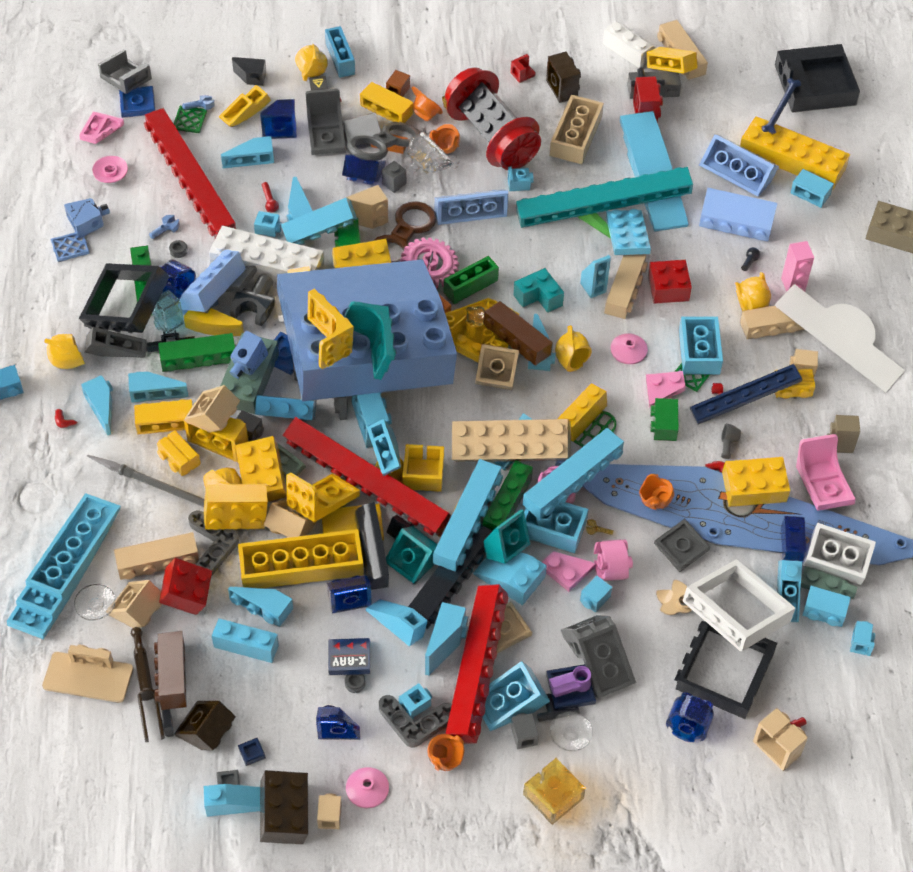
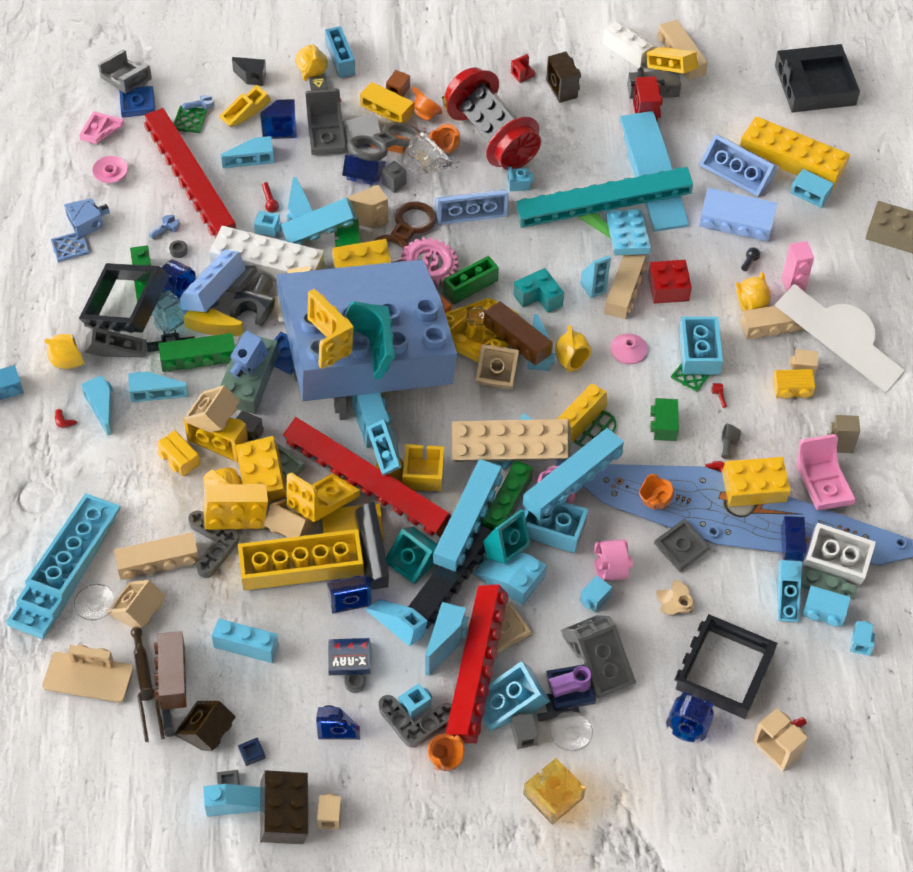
dark grey piece [87,455,205,507] -> none
yellow brick [134,399,193,435] -> none
red brick [159,558,212,615] -> none
medium azure slope [228,587,293,627] -> none
dark azure brick [255,395,317,420] -> none
bright pink dish [346,767,389,808] -> none
black tile [386,514,414,539] -> none
bright pink wing [542,551,595,592] -> none
tan brick [549,94,604,164] -> none
clear yellow hand [586,519,614,535] -> none
bright pink wing [646,371,685,408] -> none
white window [683,559,795,652] -> none
dark blue tile [690,364,802,425] -> none
dark blue piece [761,78,801,134] -> none

